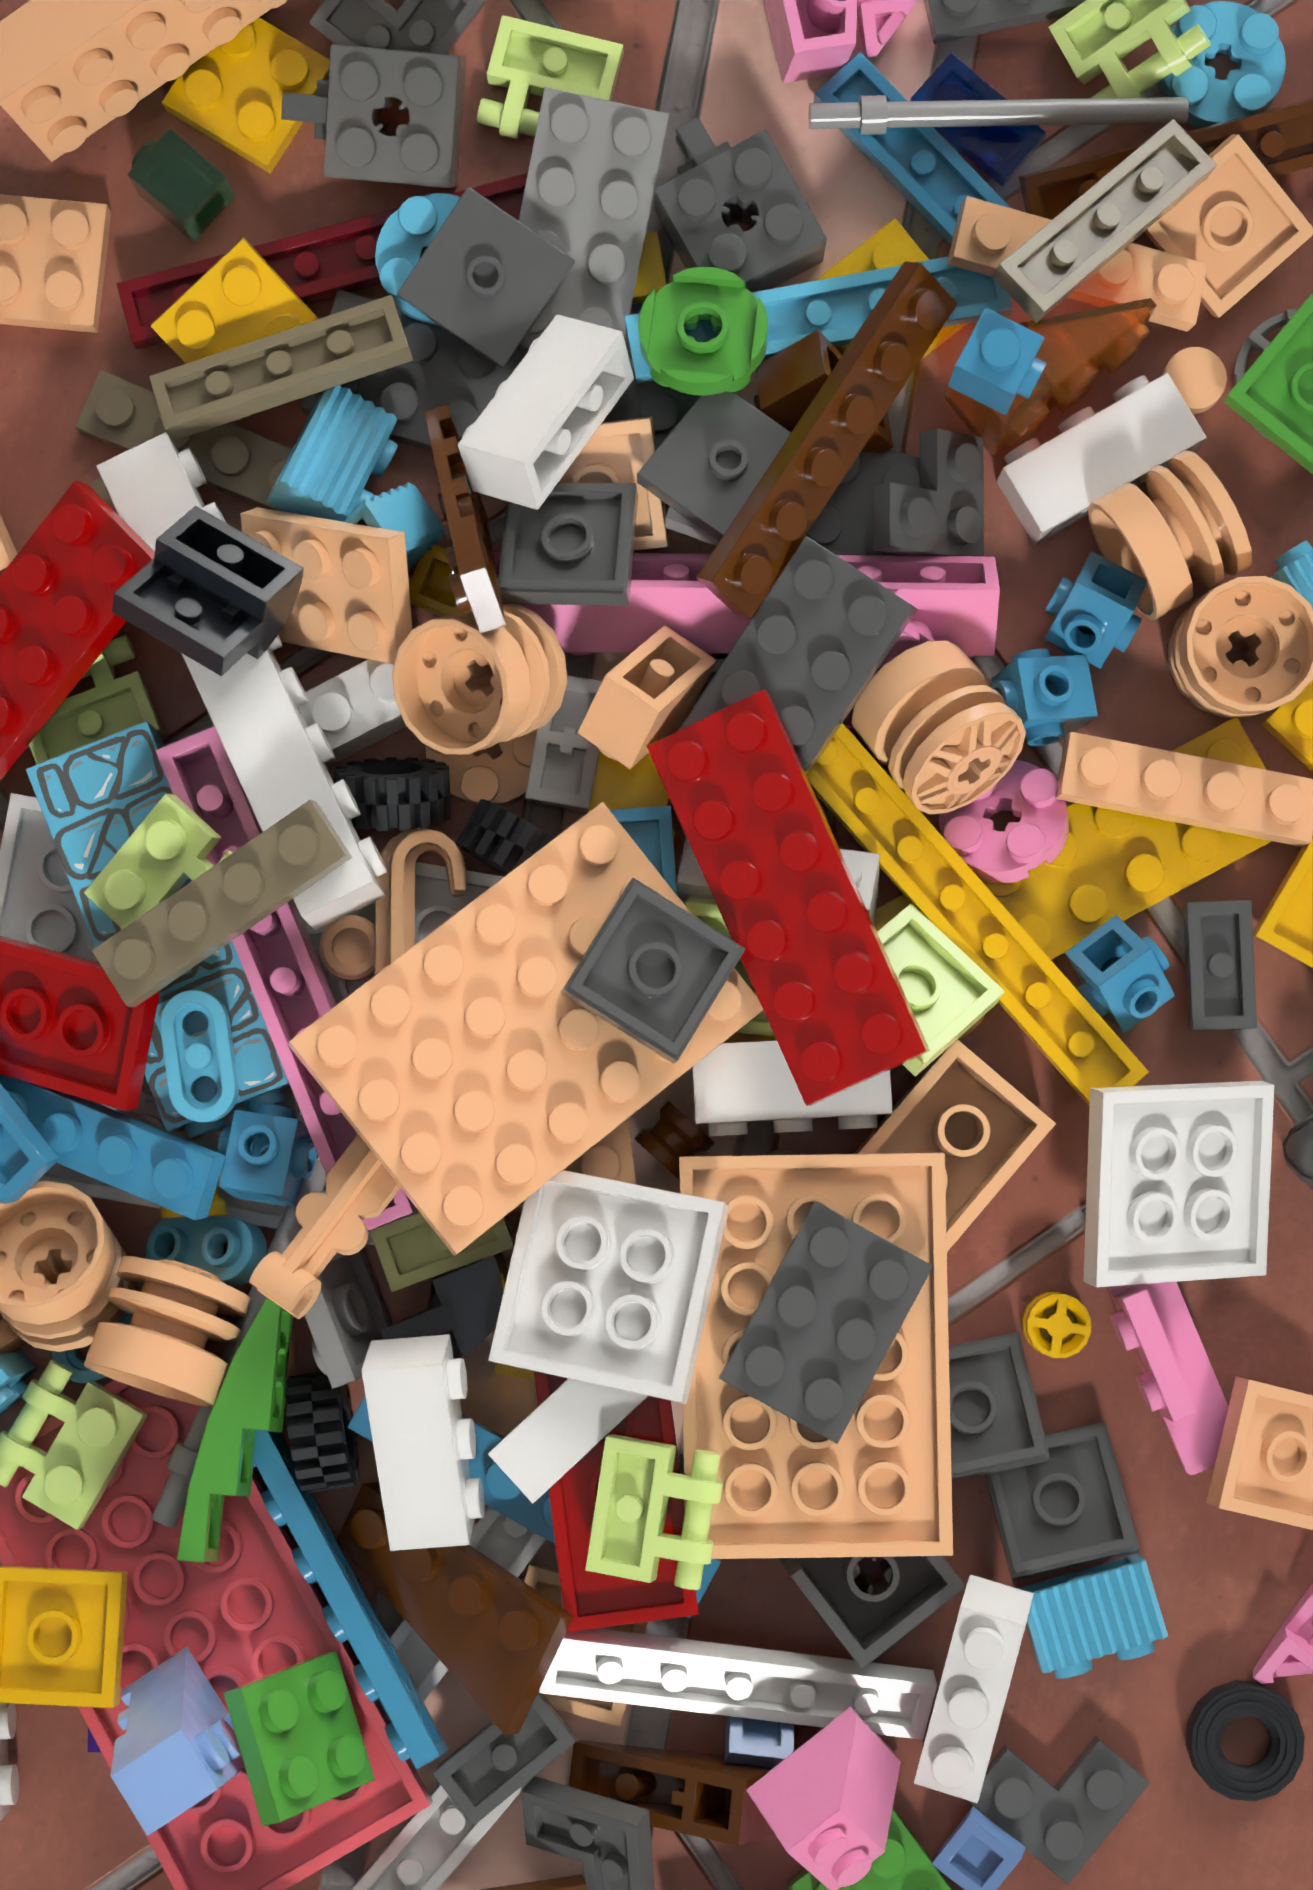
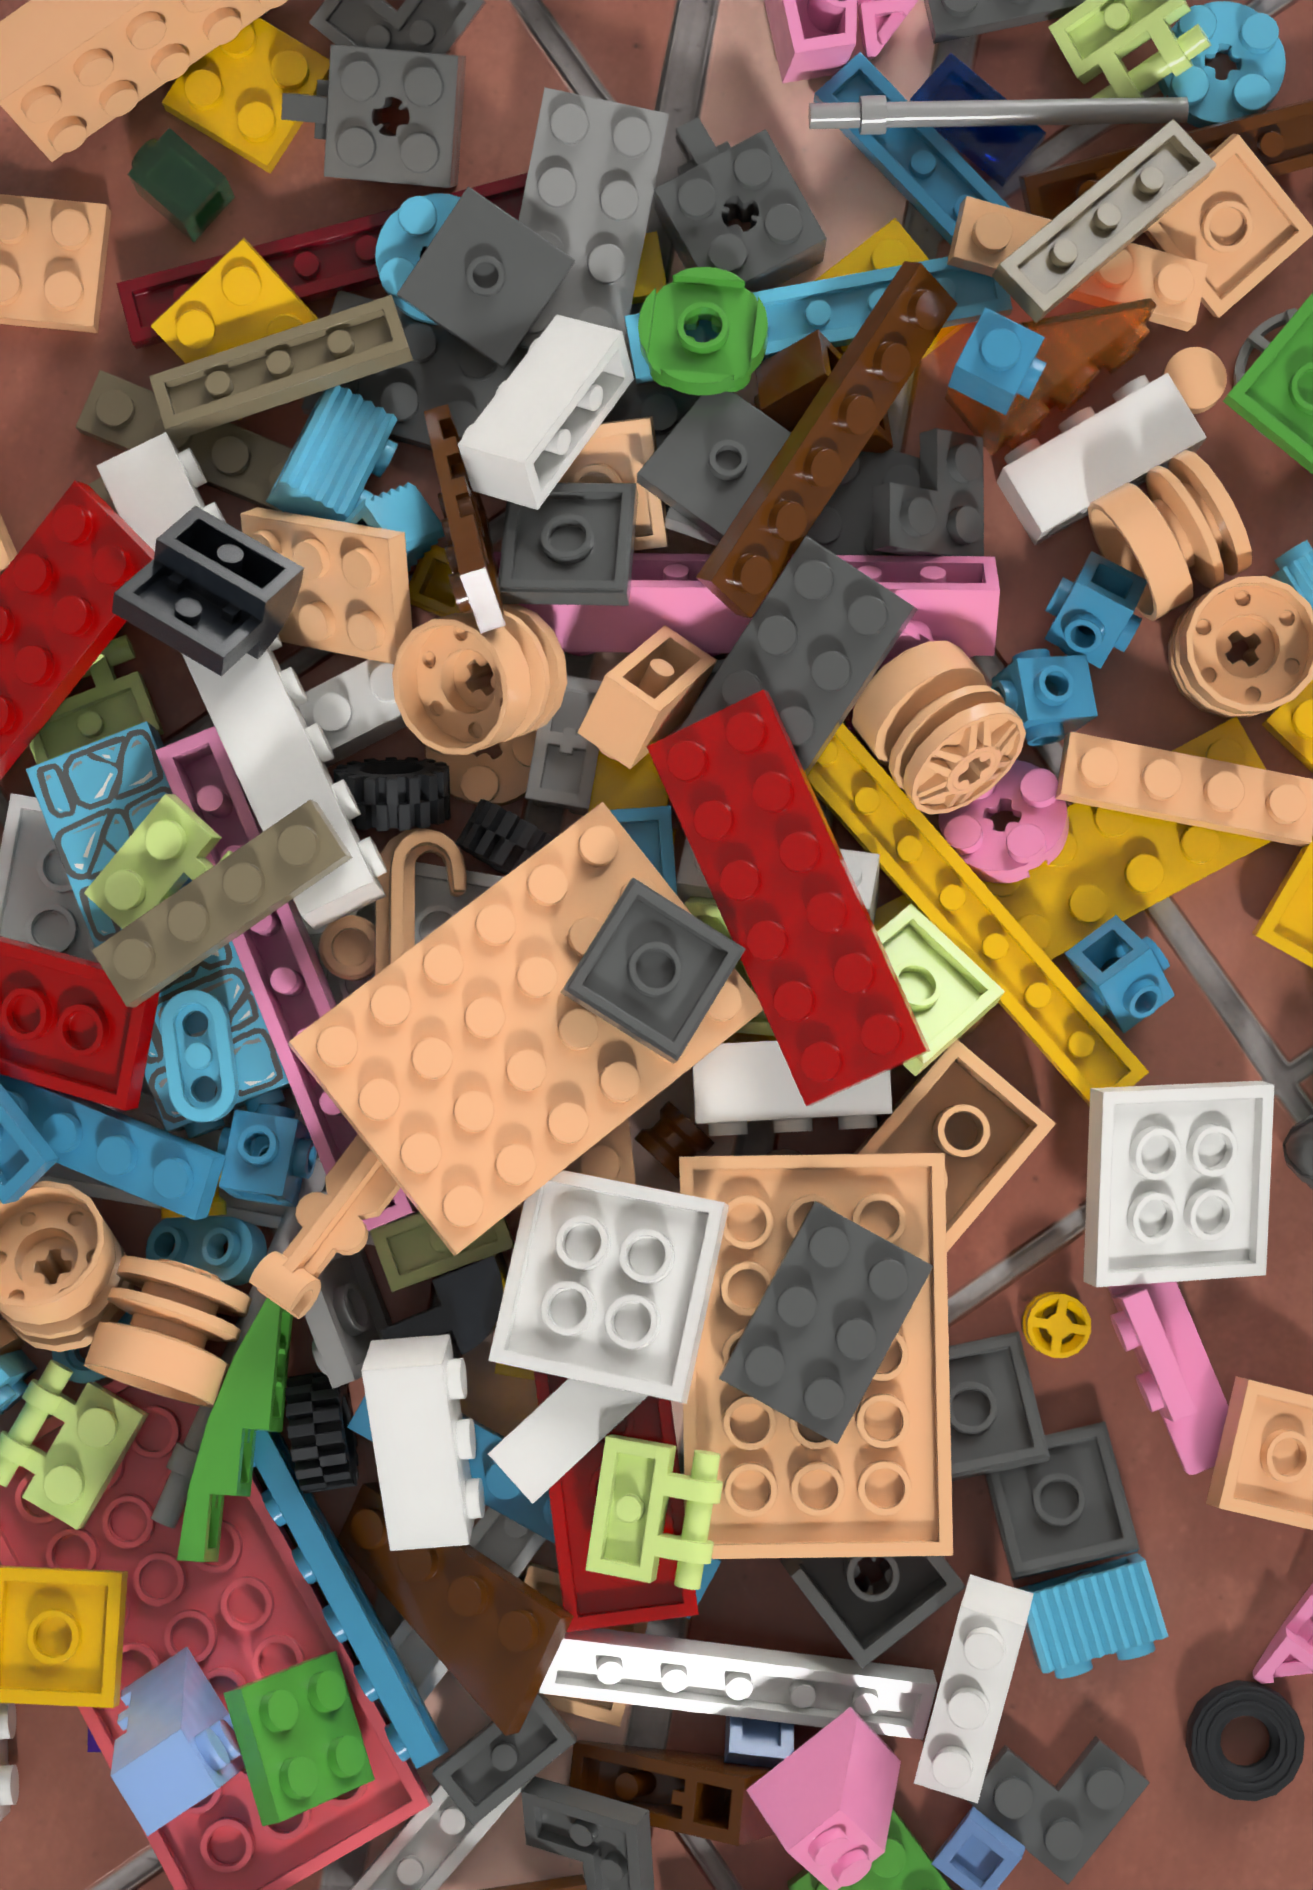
yellowish green plate [477,15,624,139] -> none
dark grey plate [1183,900,1257,1031] -> none

